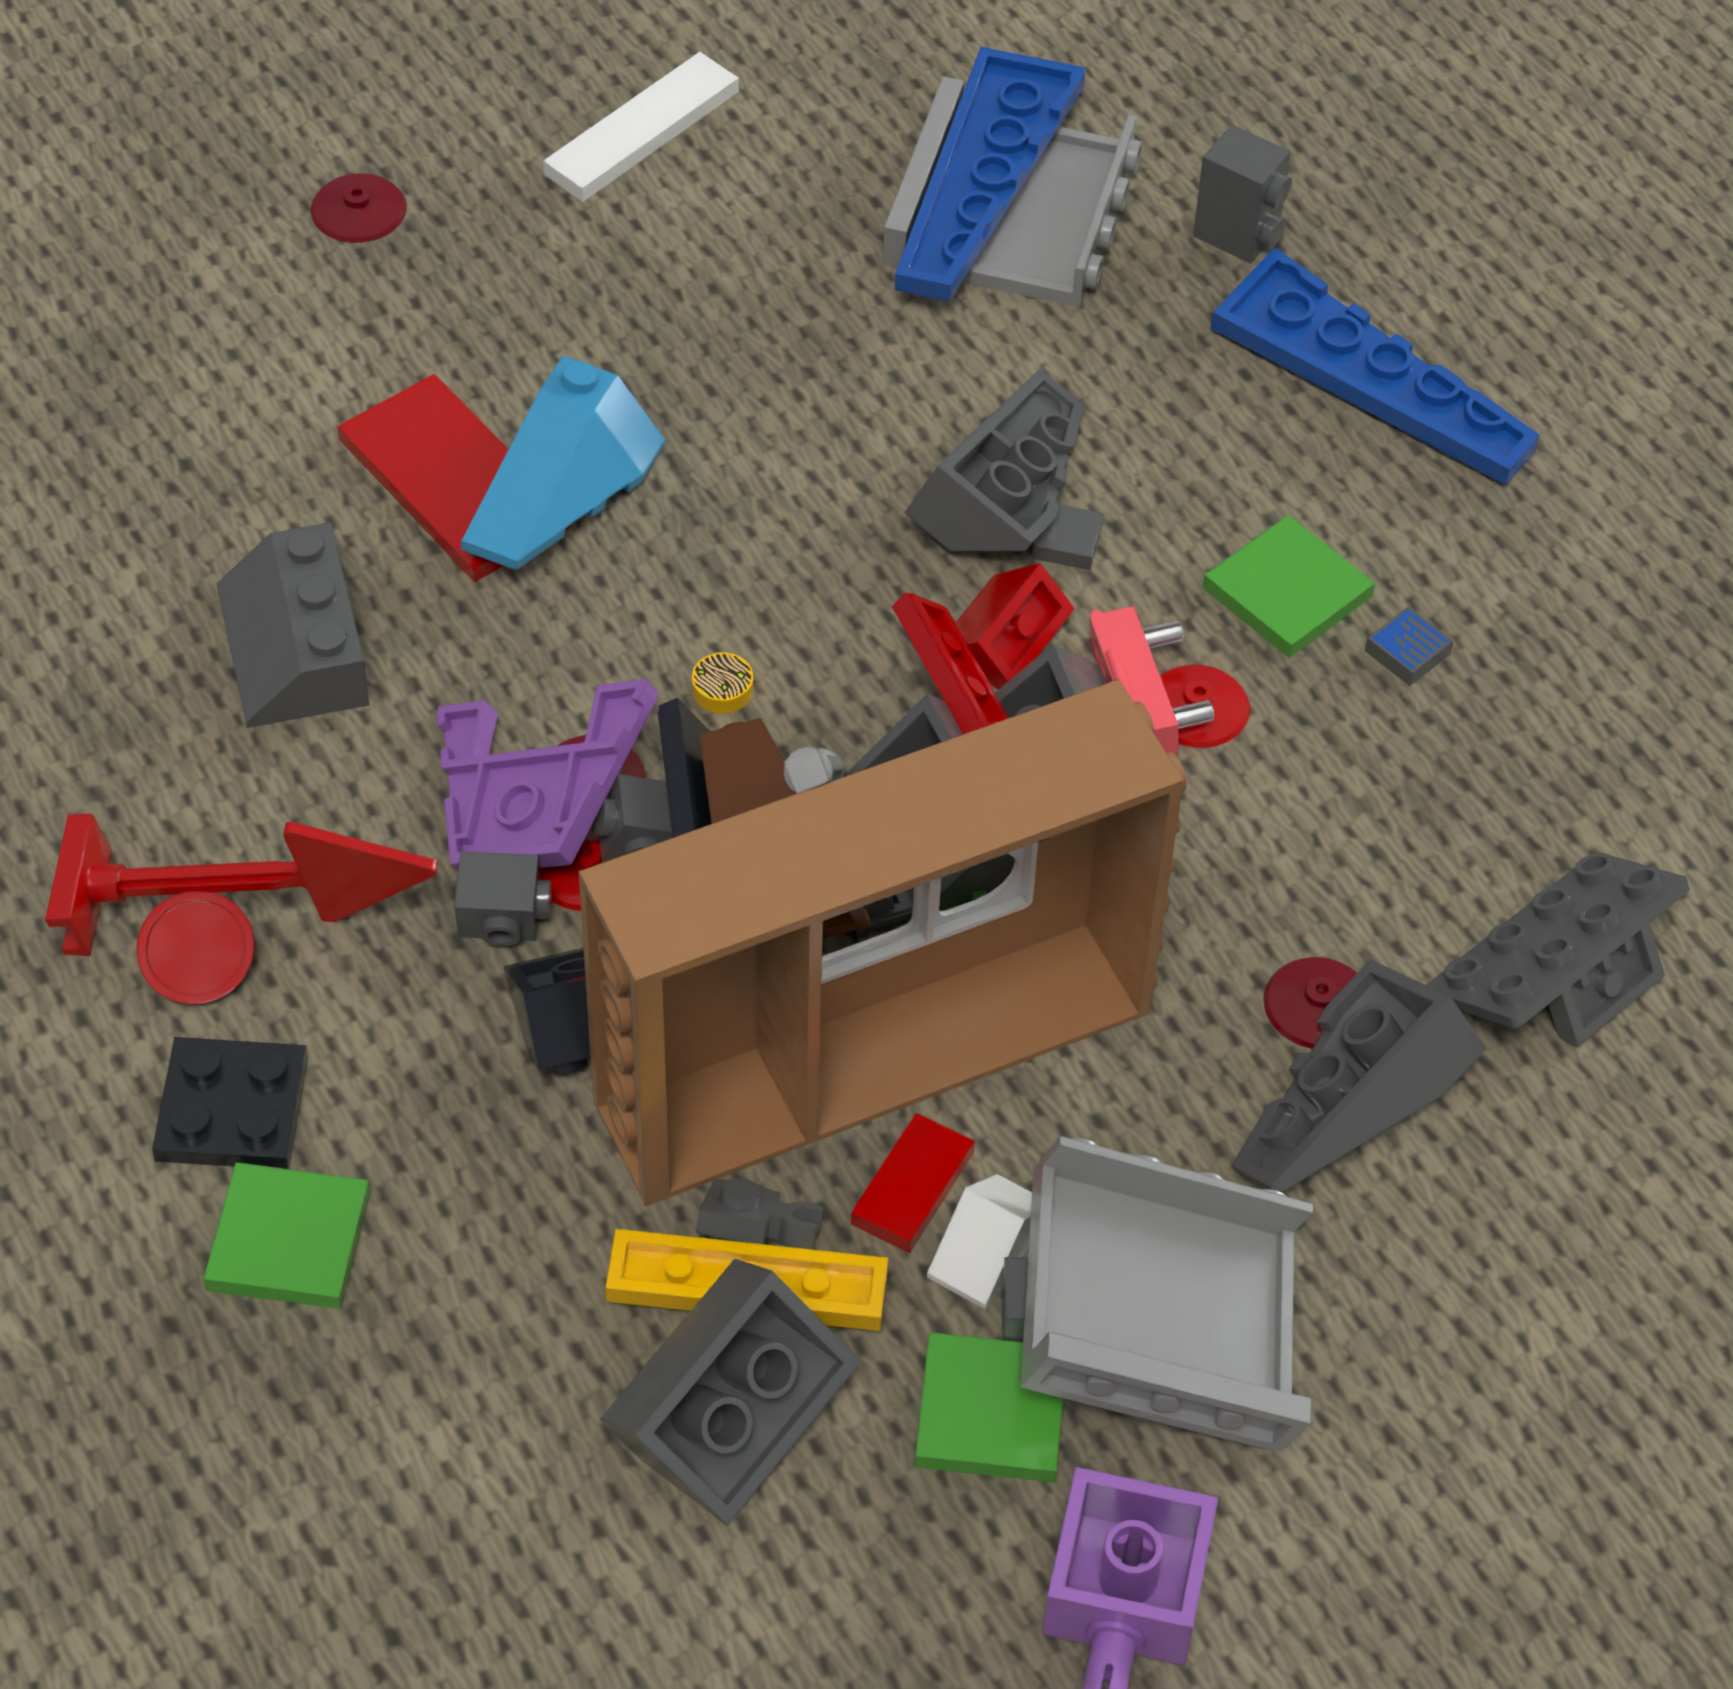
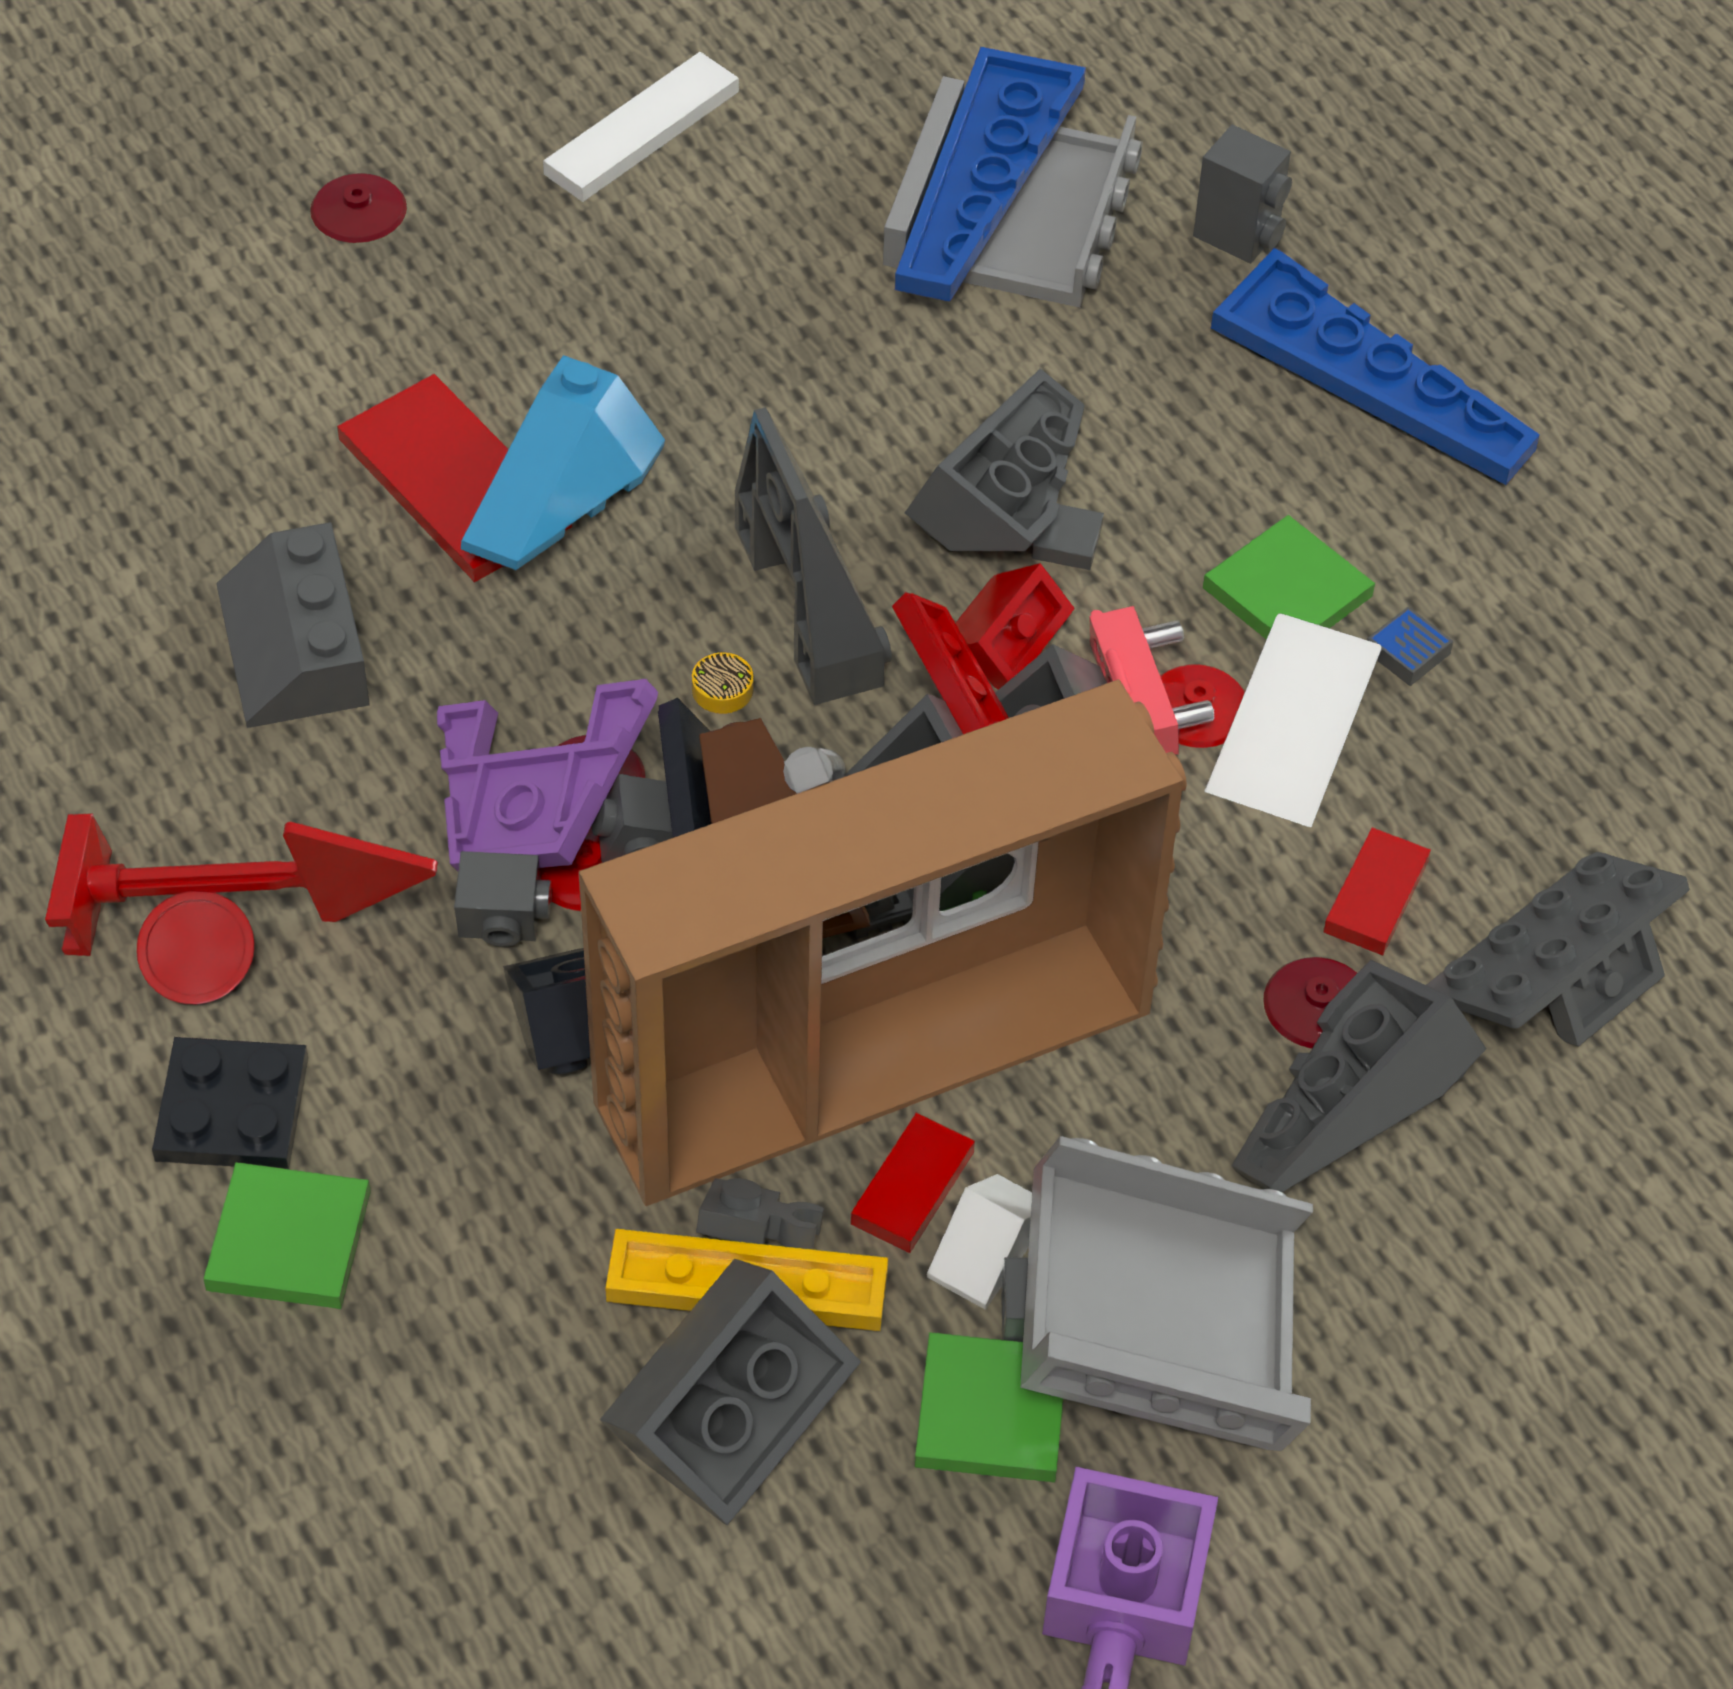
none -> dark grey wedge [735,407,892,705]
none -> white sticker [1205,614,1381,827]
none -> red tile [1323,827,1431,956]

